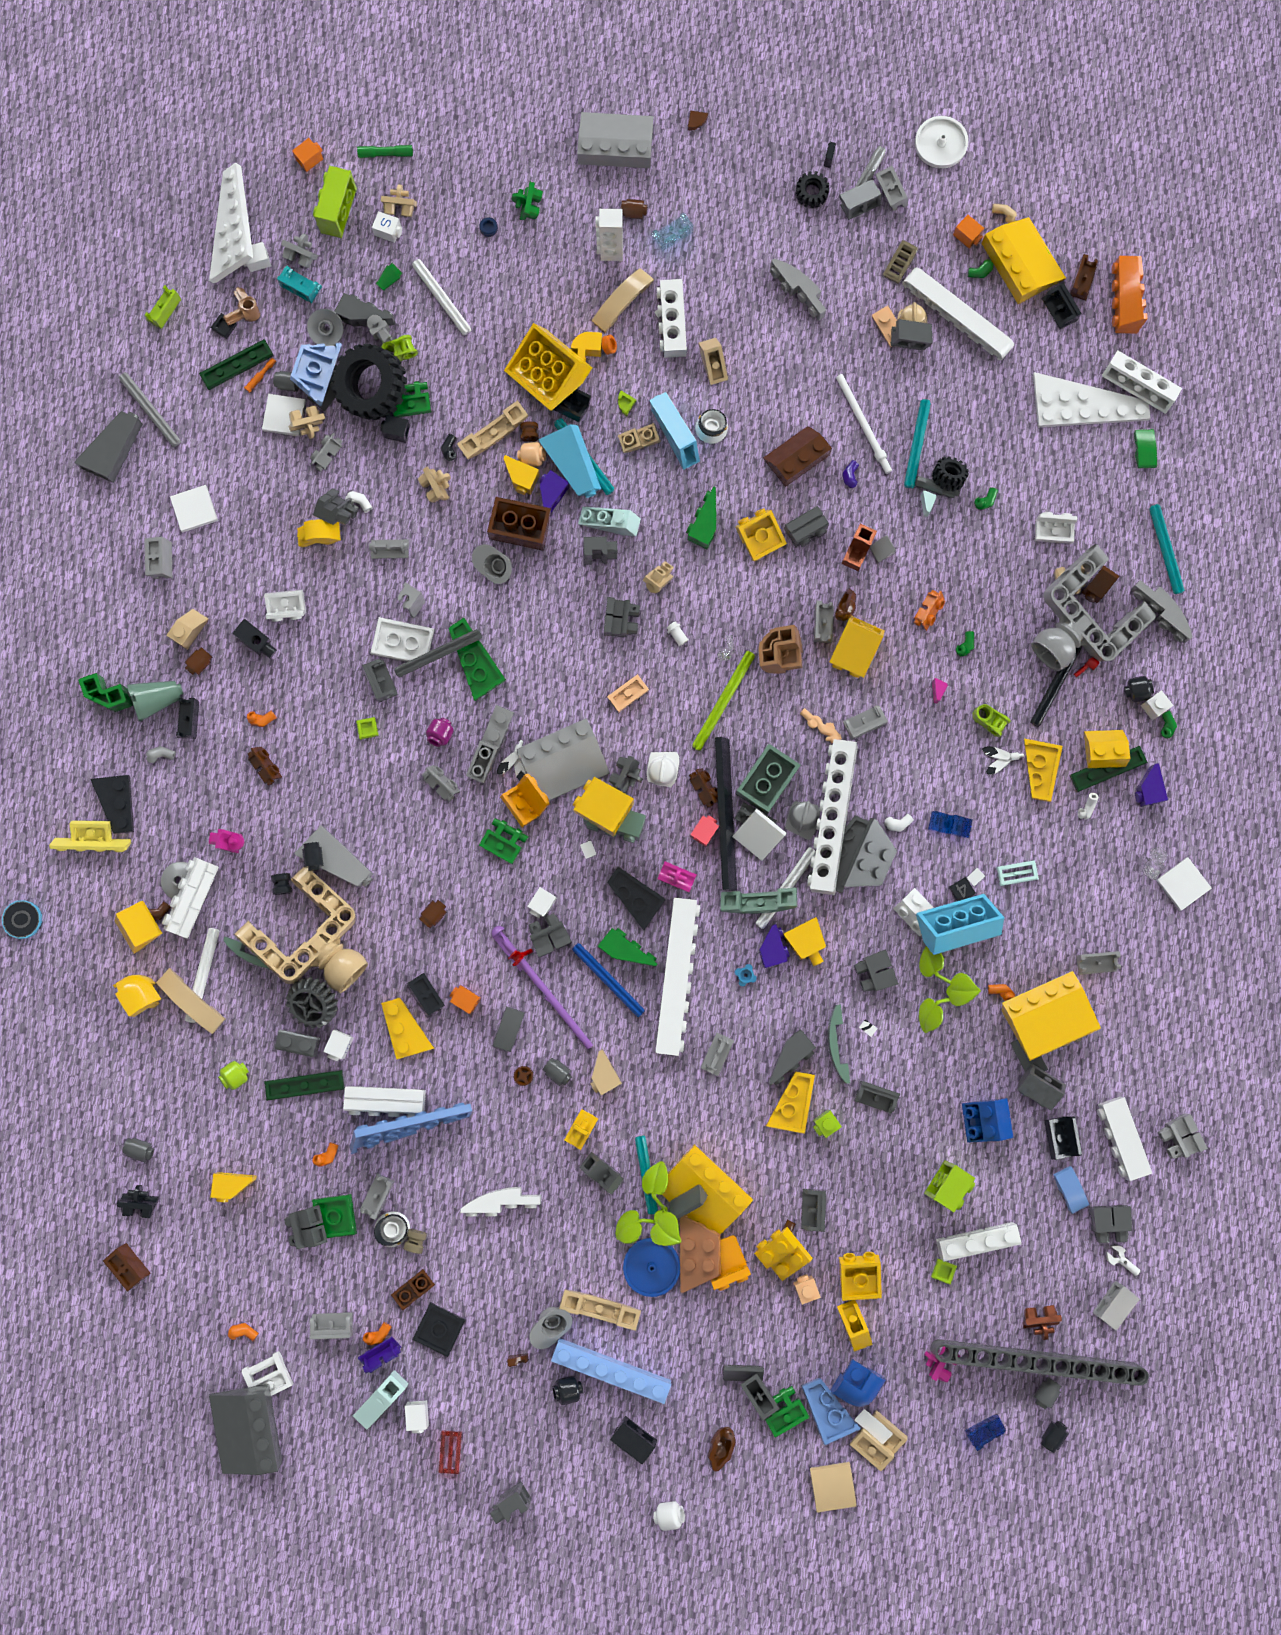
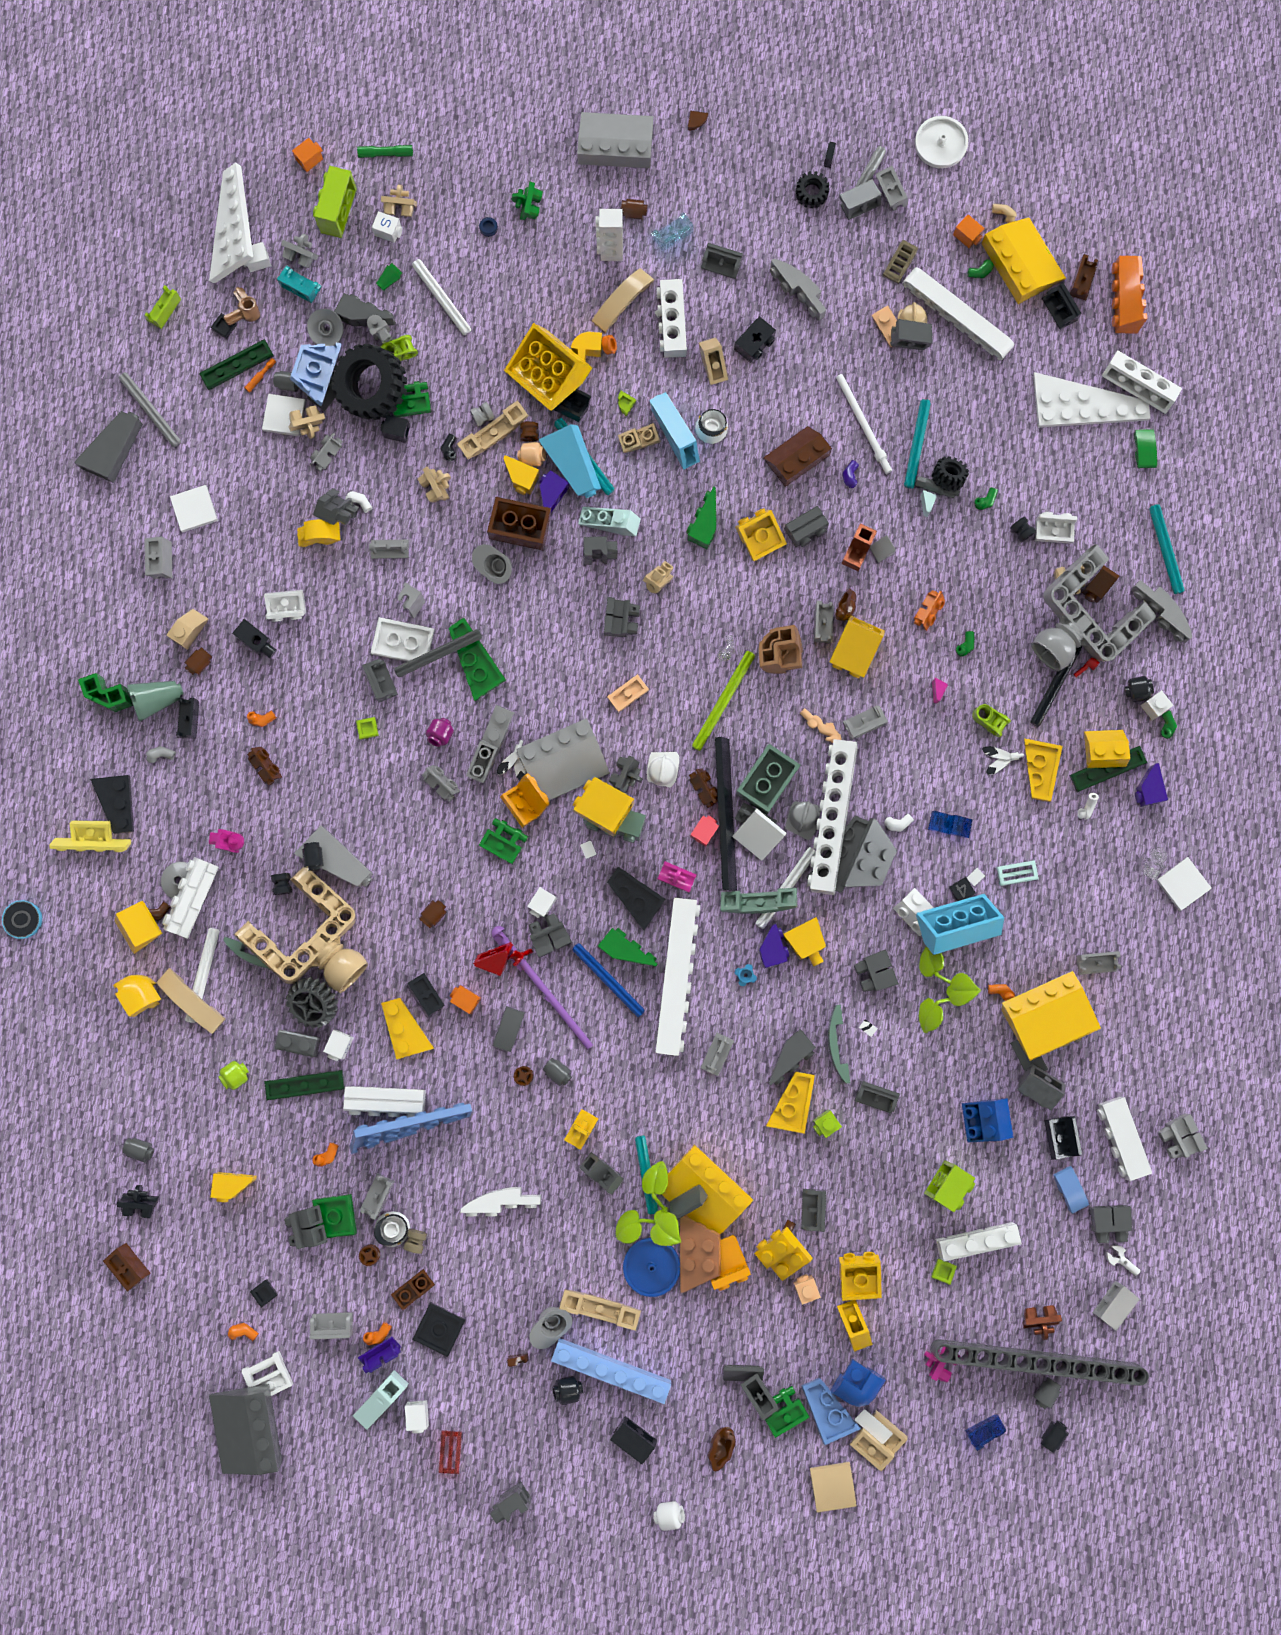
tan slope [590,1049,622,1095] -> none
white pin [667,621,689,646] -> none
none -> black tile [250,1279,278,1308]
none -> reddish brown wheel [359,1244,380,1266]
none -> light grey wheel [470,402,495,427]
none -> red slope [473,942,513,976]
none -> dark grey hinge [701,243,743,279]
none -> black brick [734,316,776,363]
none -> black wheel [1010,516,1036,543]

